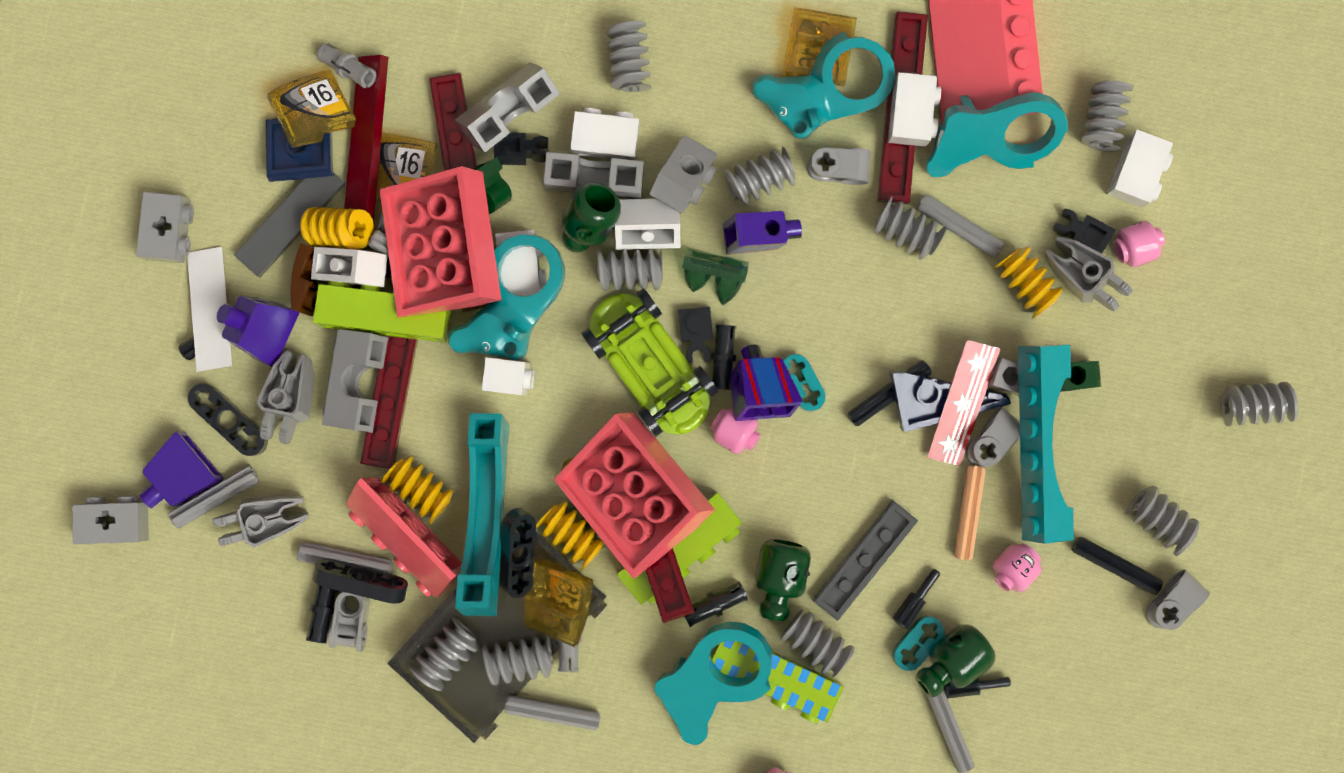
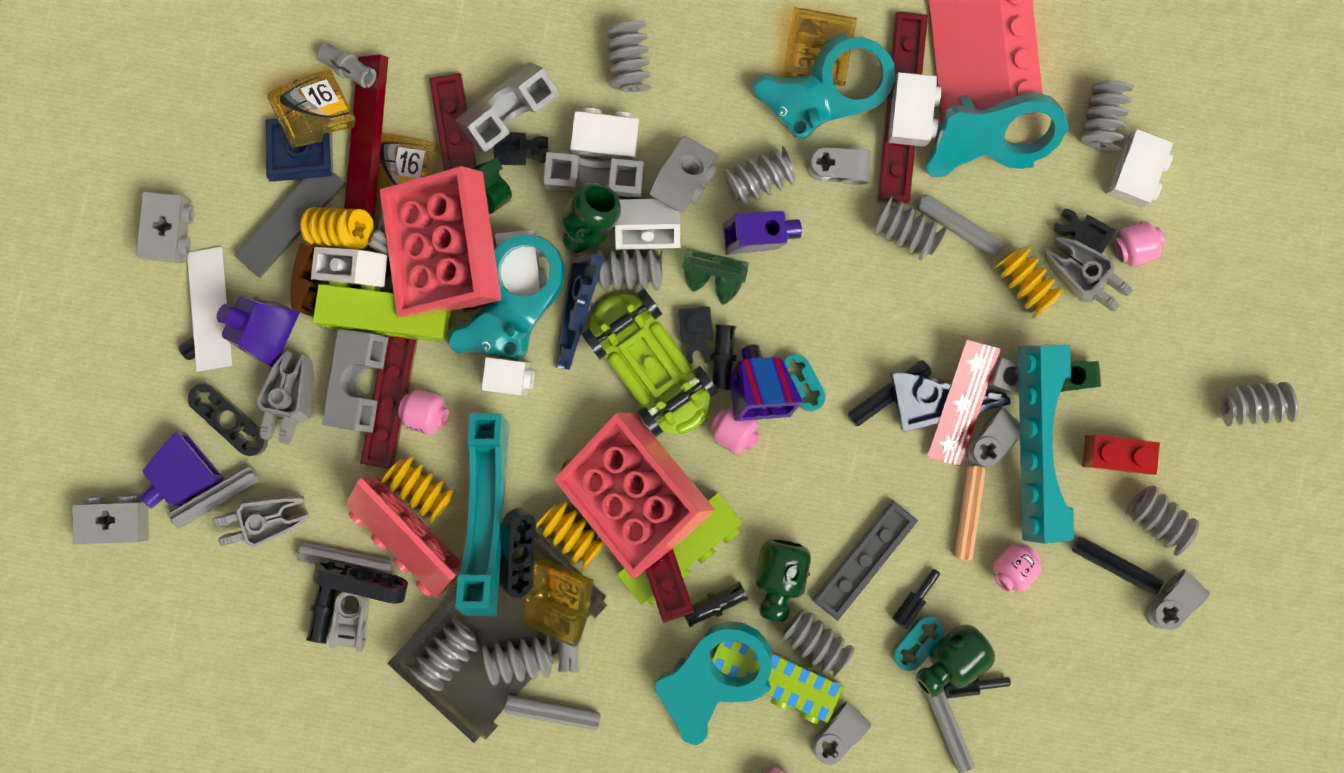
none -> bright pink head [398,389,449,435]
none -> dark blue wing [555,254,604,370]
none -> light grey piece [812,701,871,765]
none -> red brick [1082,435,1160,475]

